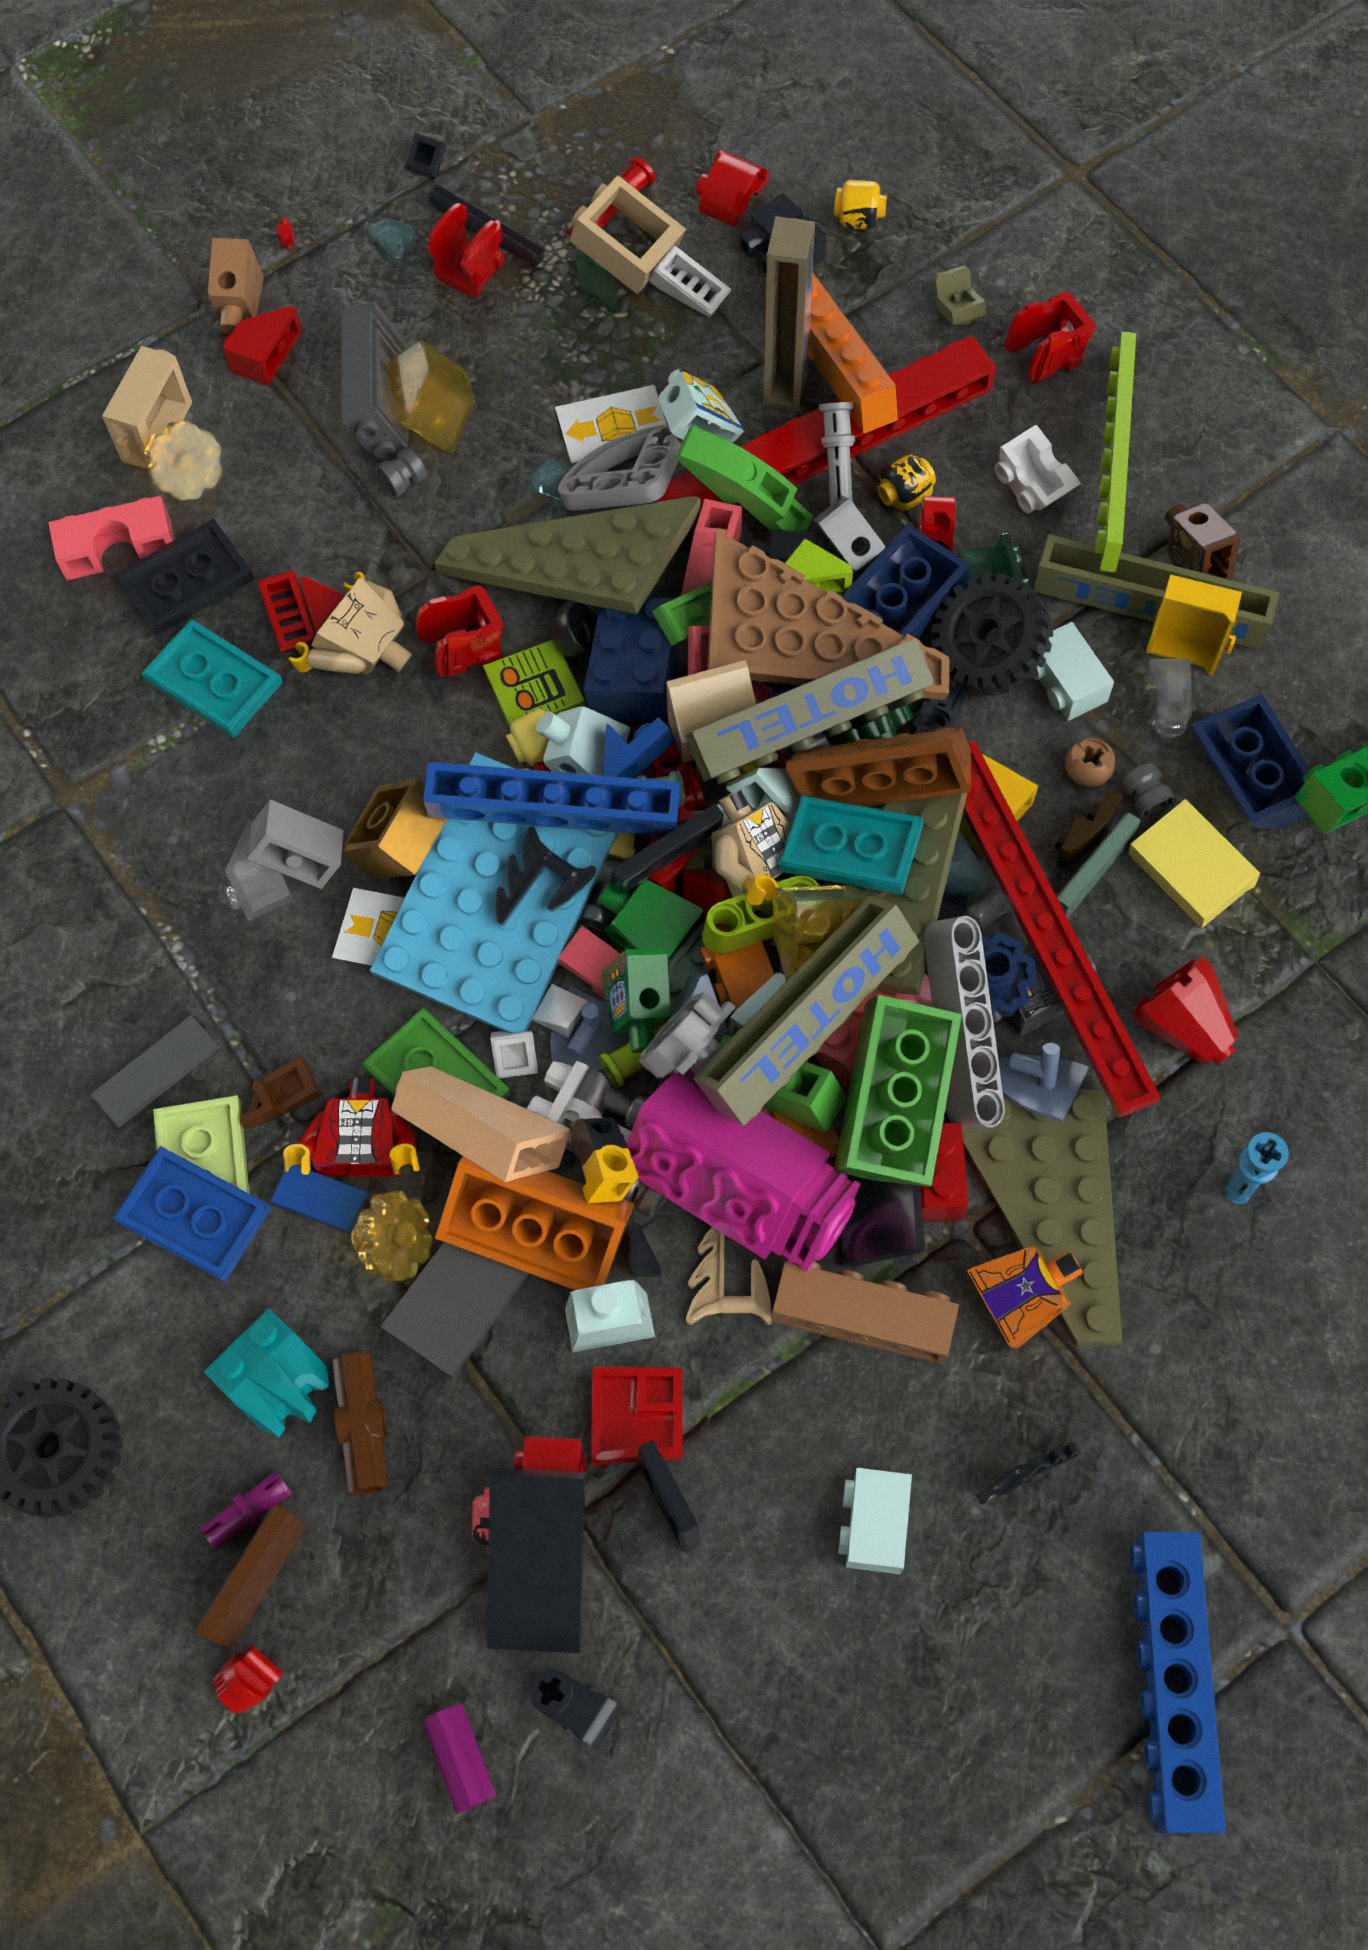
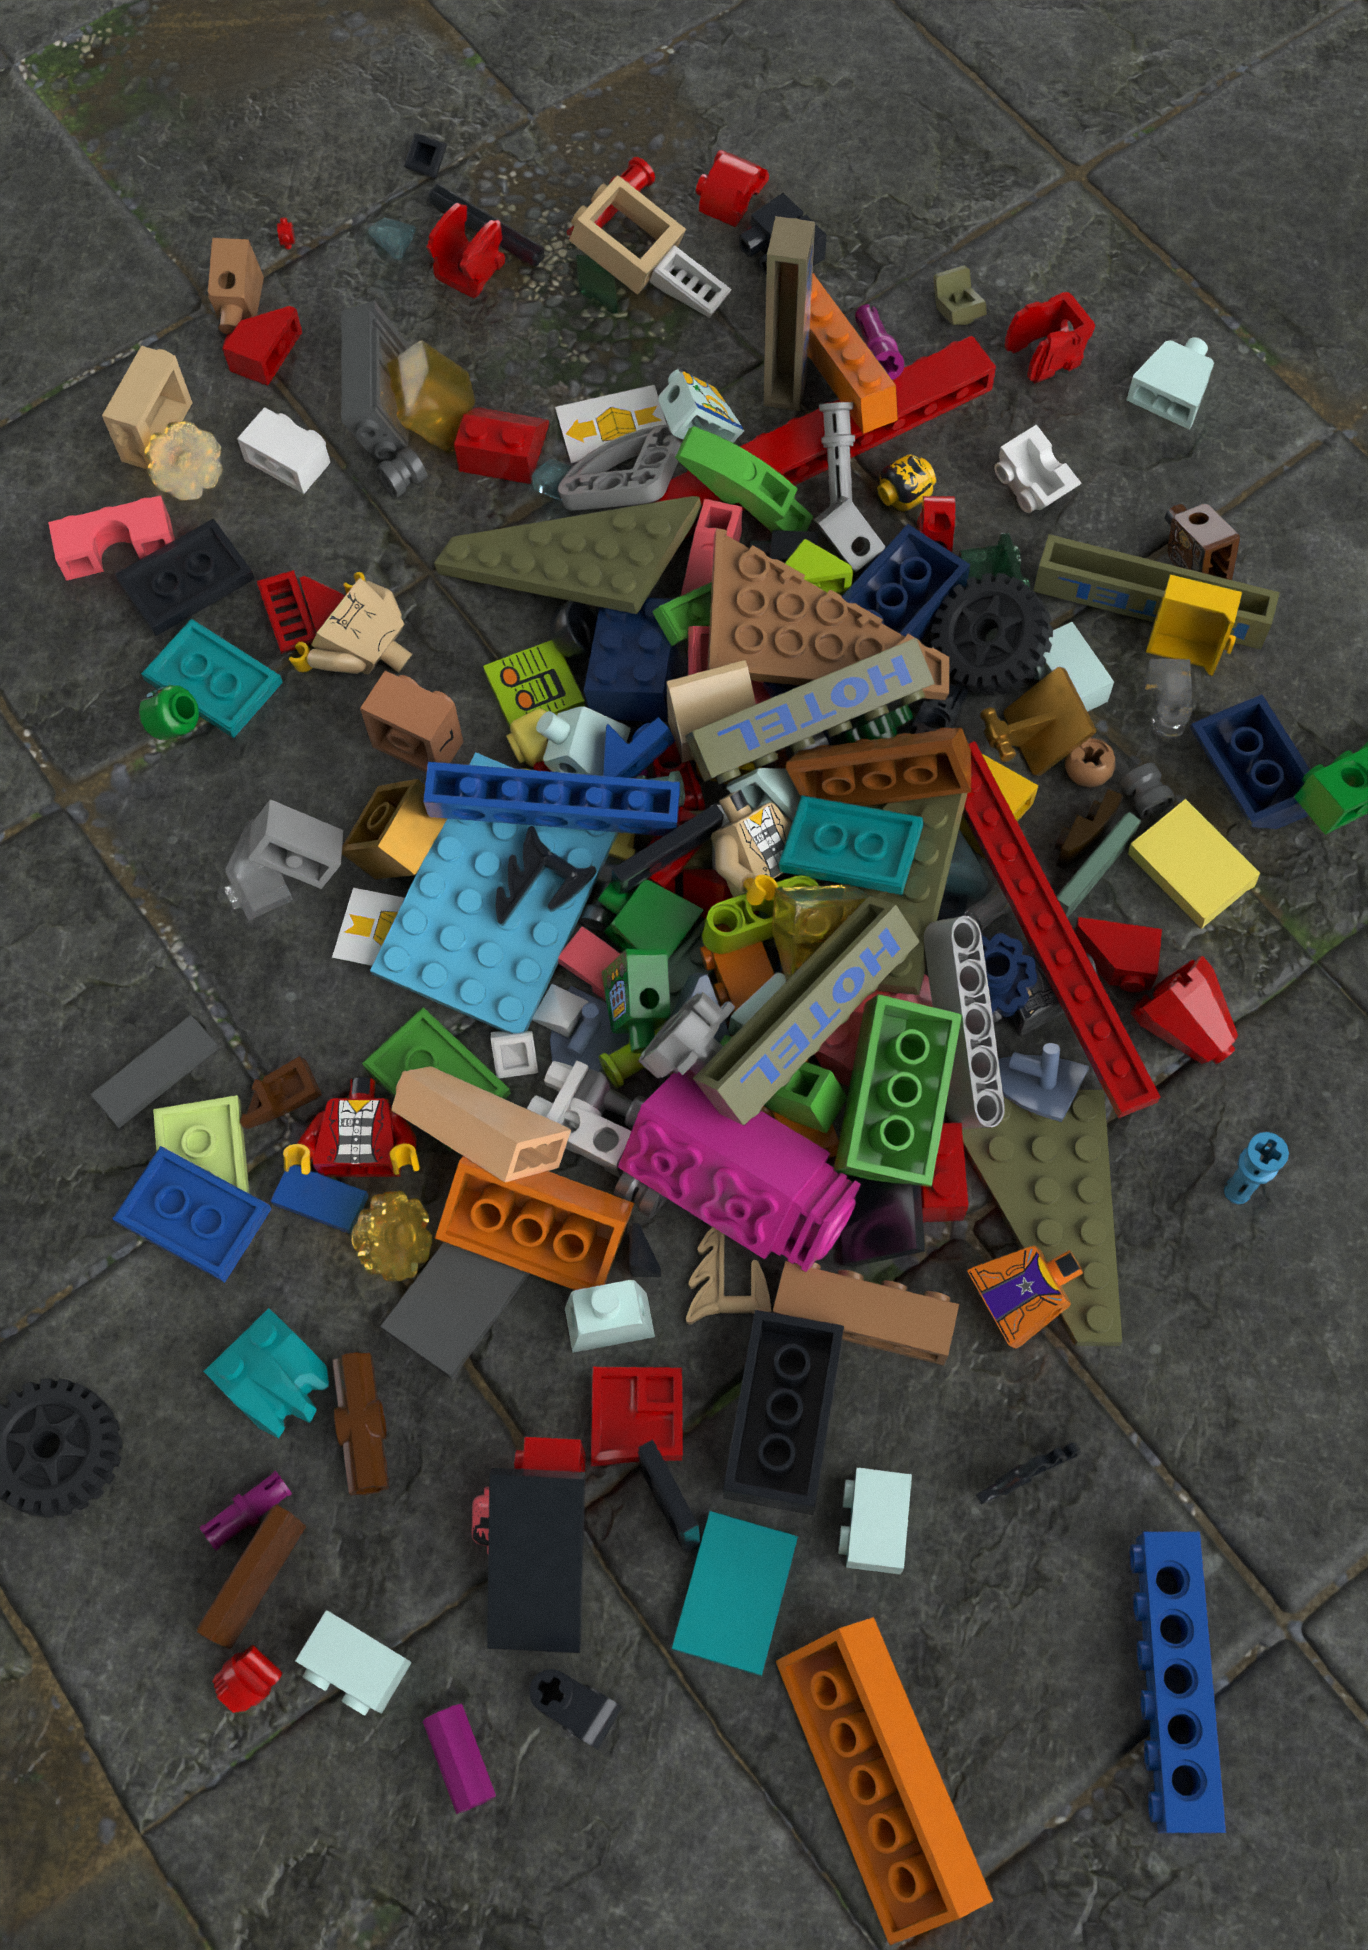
red piece [416,586,503,679] -> none
yellow leg [571,1117,639,1204] -> none
yellow head [834,179,887,230] -> none
lime plate [1094,332,1136,572] -> none
none -> green head [139,685,199,740]
none -> white brick [237,407,330,494]
none -> light aqua brick [295,1610,412,1715]
none -> nougat brick [360,671,464,773]
none -> red slope [454,407,549,484]
none -> teal tile [672,1511,798,1677]
none -> black brick [723,1310,844,1515]
none -> orange slope [775,1617,993,1945]
none -> magenta pin [855,304,905,380]
none -> pearl gold plate [980,667,1096,776]
none -> red slope [1074,917,1162,992]
none -> light aqua torso [1127,337,1214,430]

